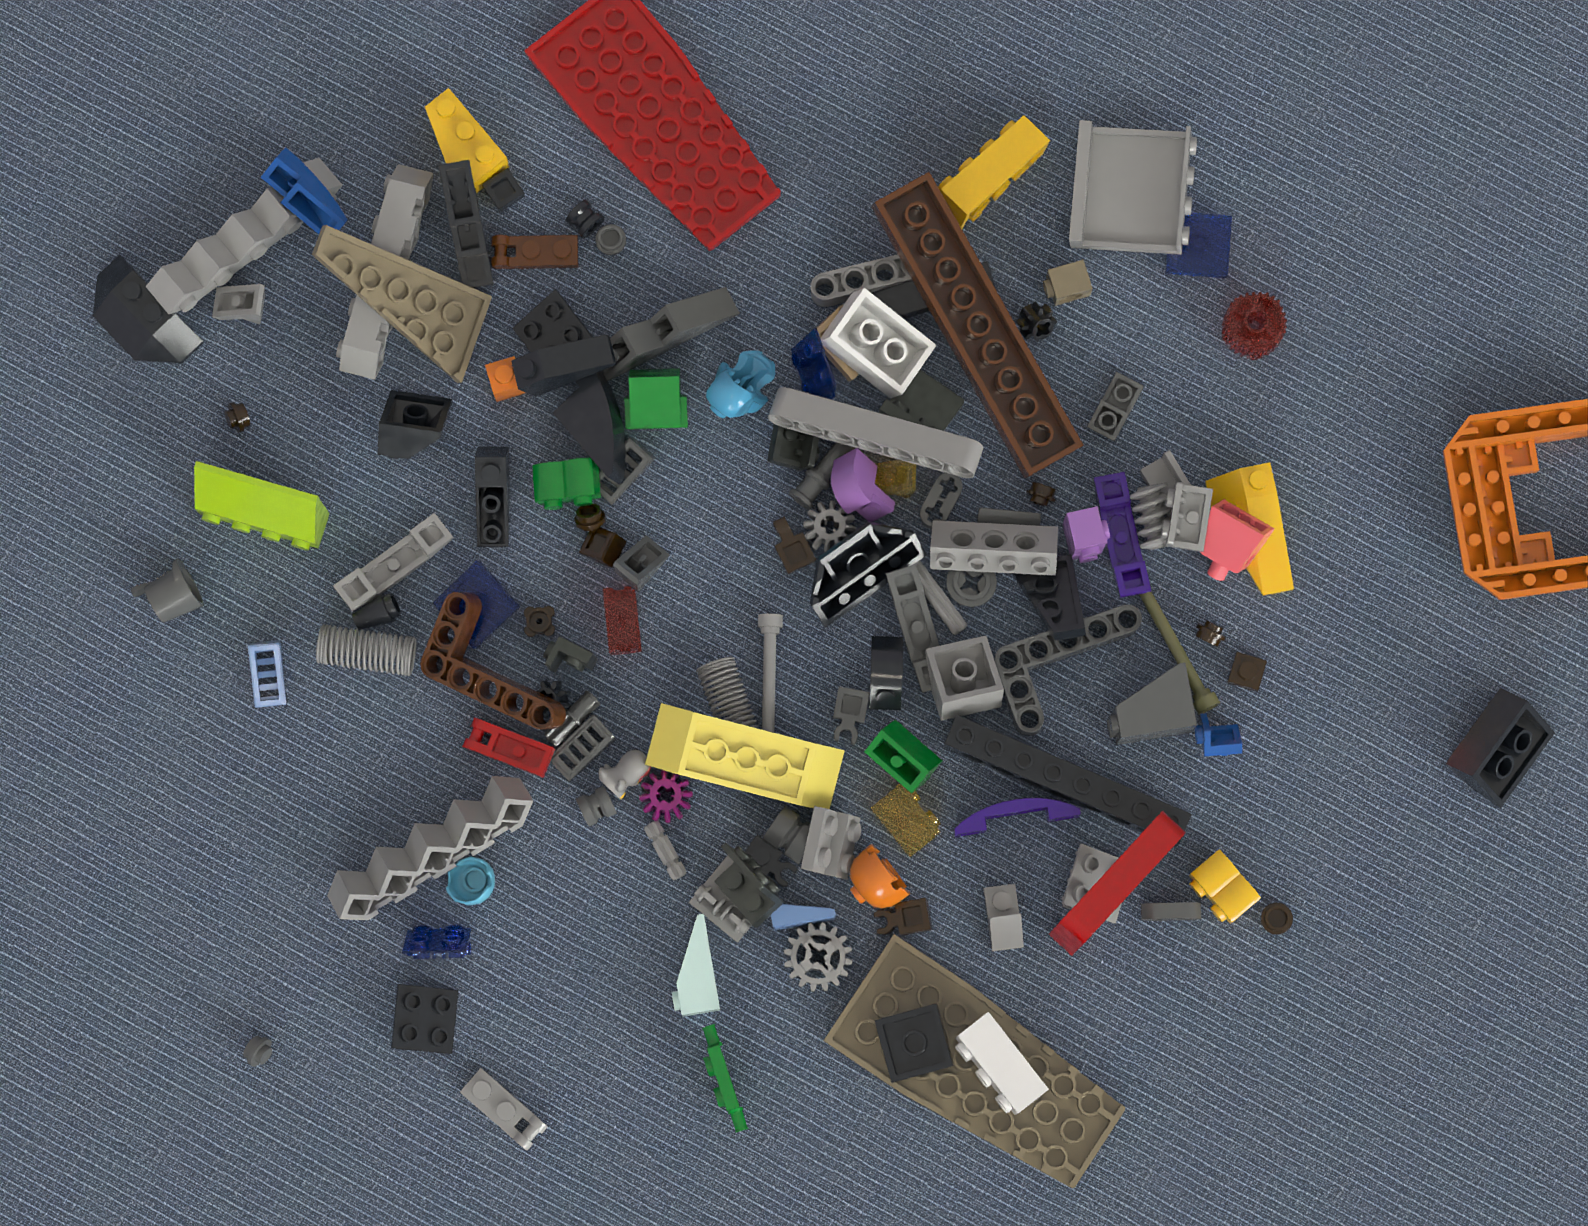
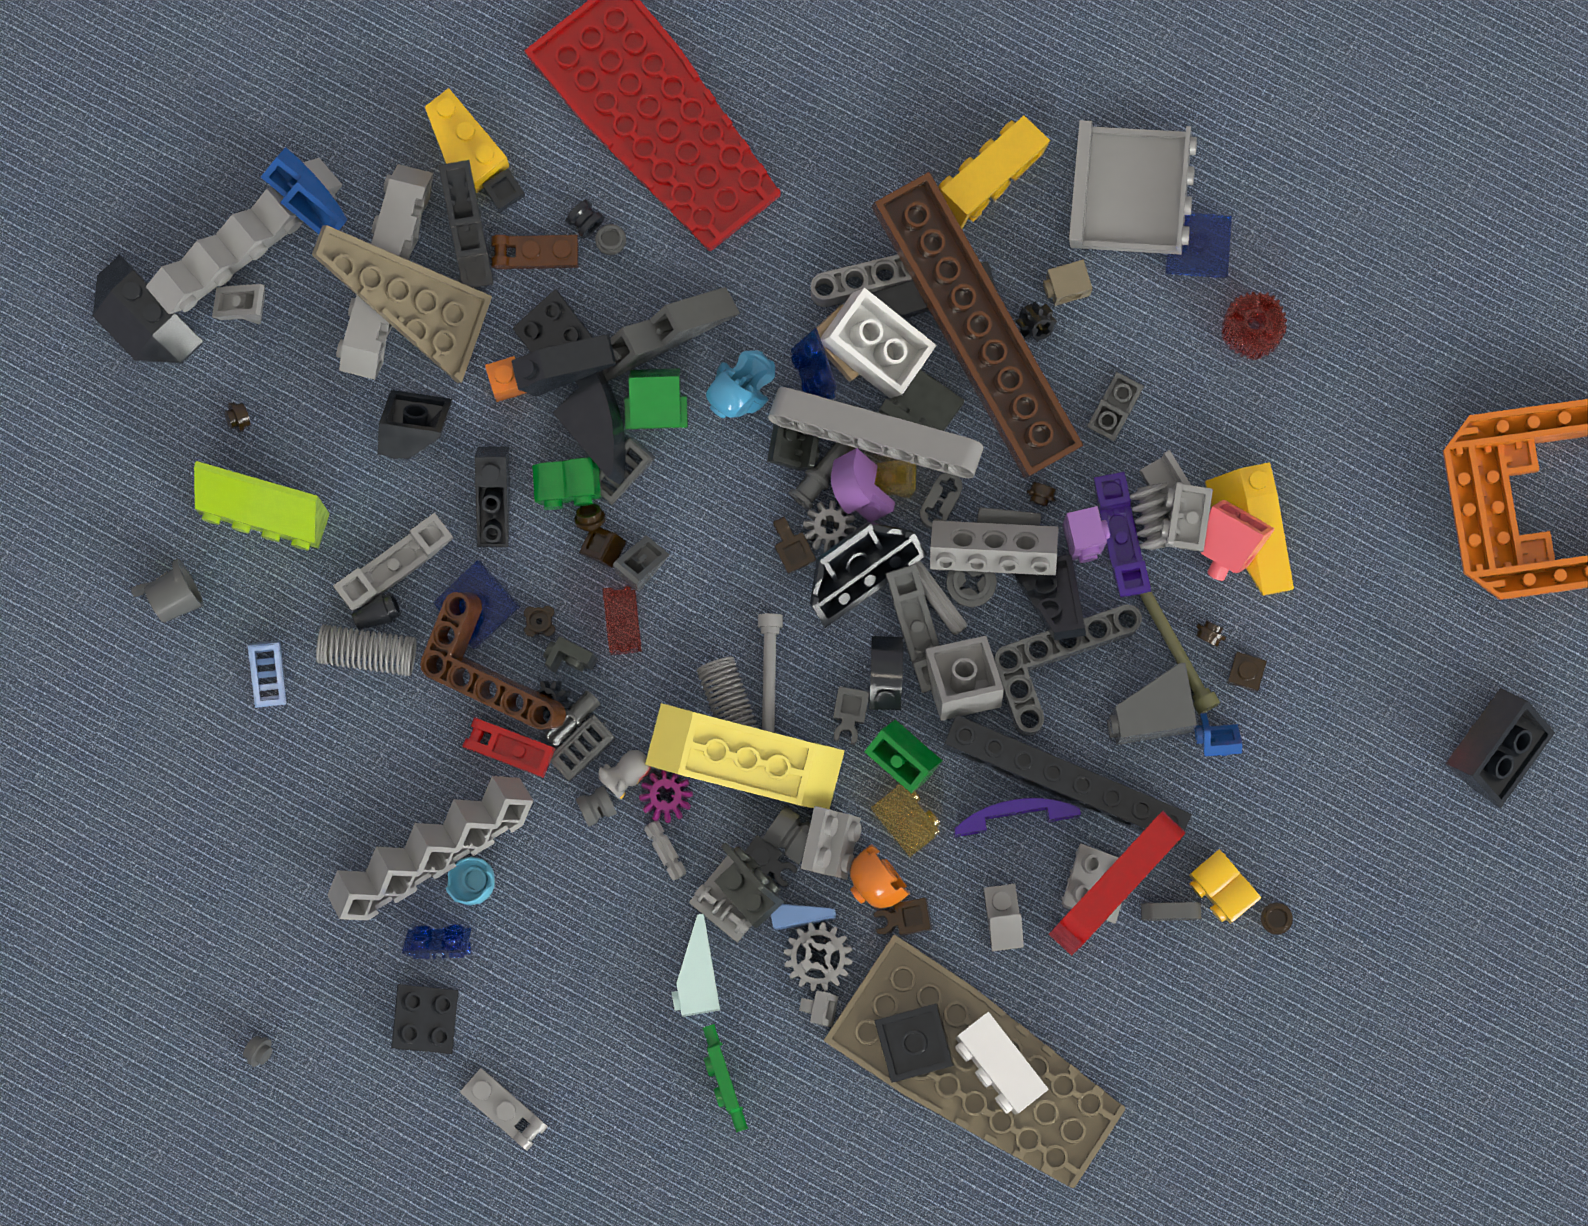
none -> light grey tile [799,991,839,1028]

